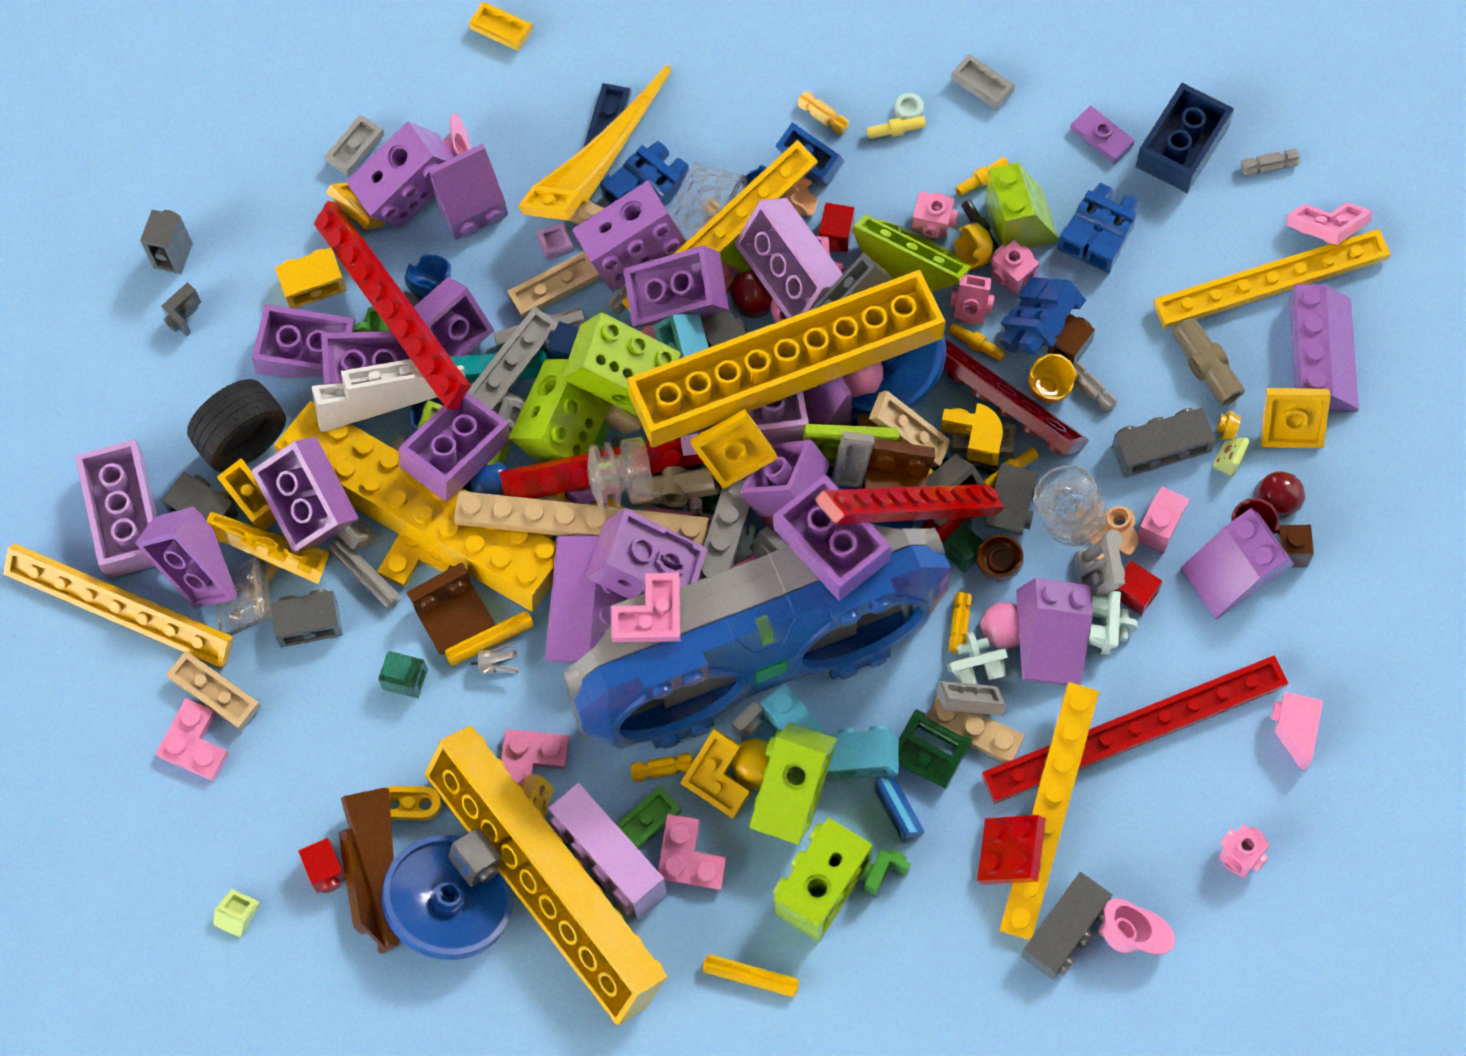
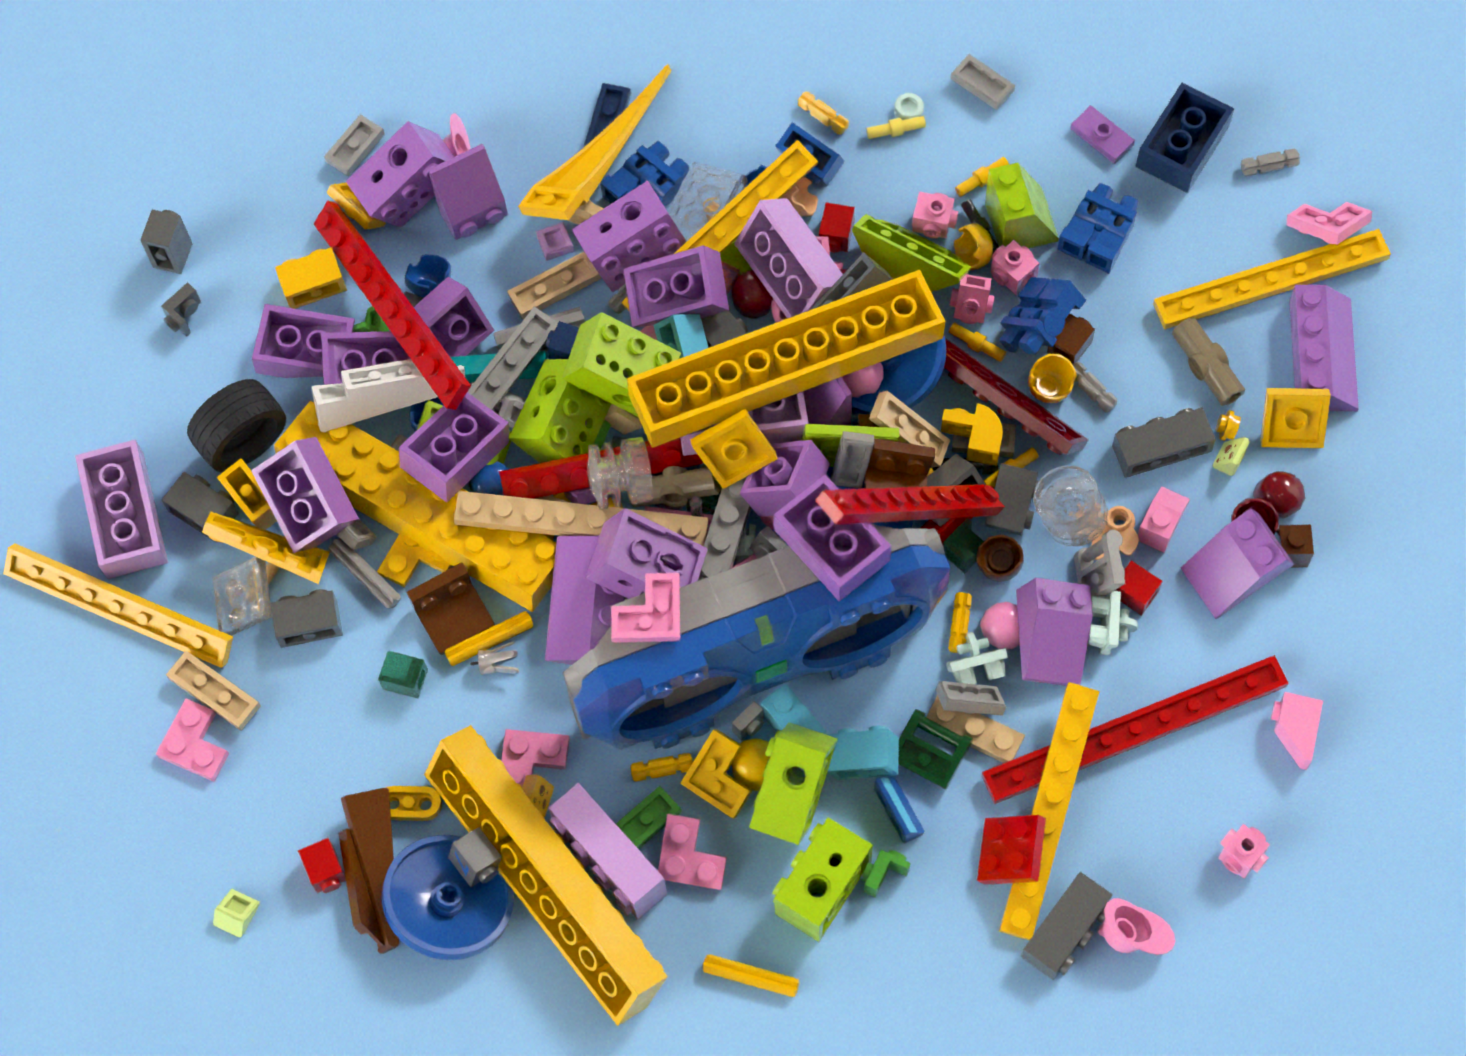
medium lavender slope [135,507,237,608] -> none
yellow plate [468,2,533,51] -> none

